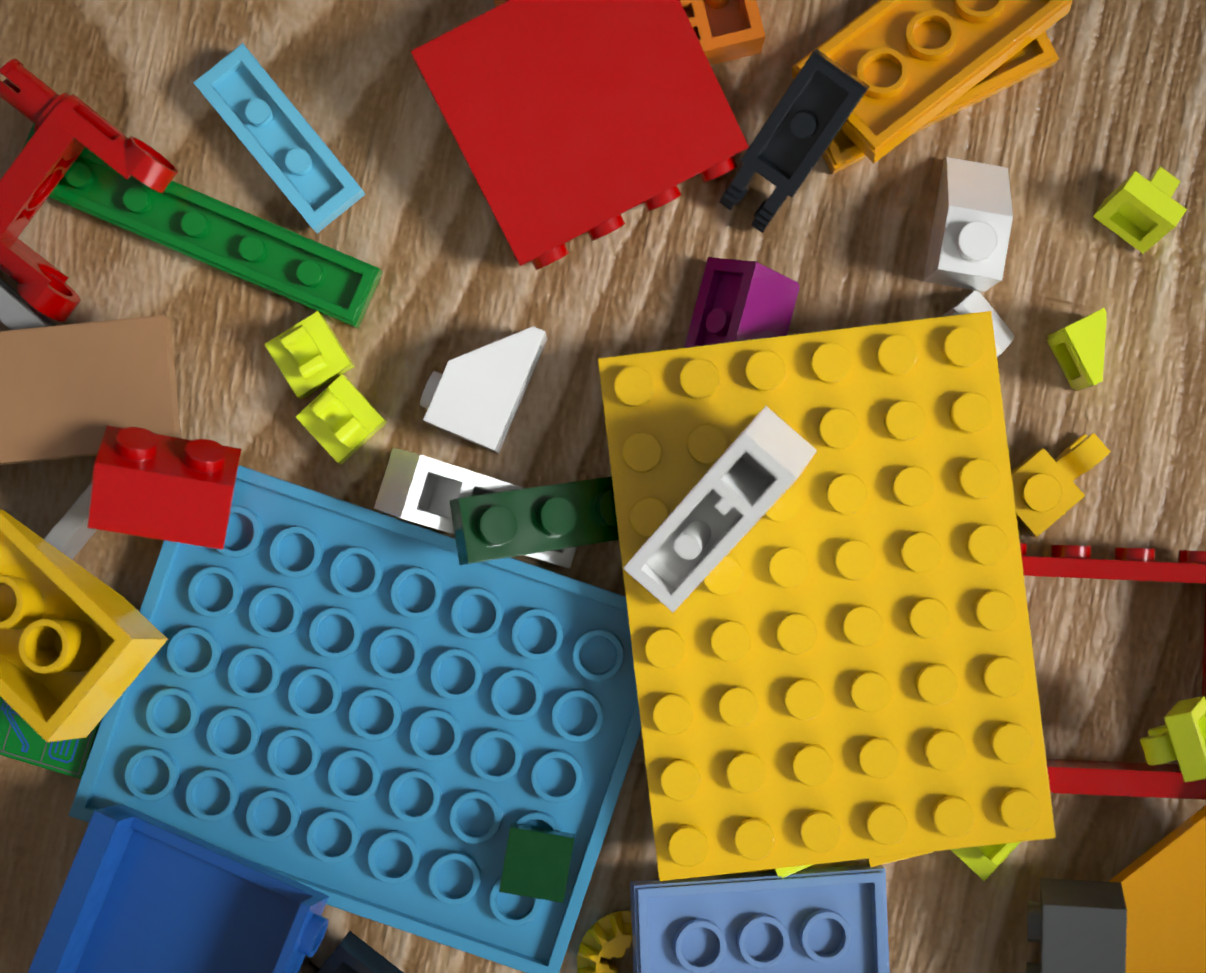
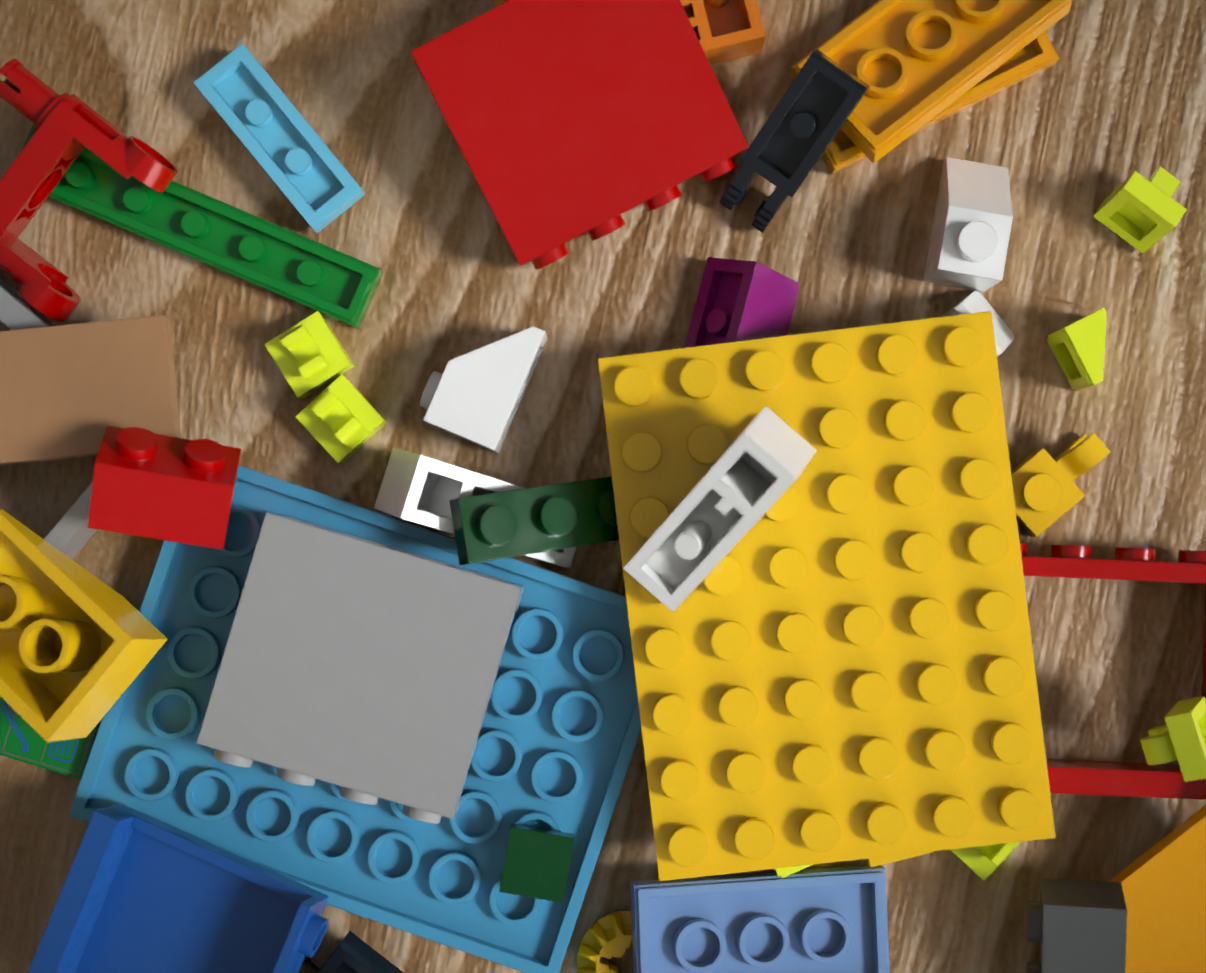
none -> light grey panel [197,512,524,824]

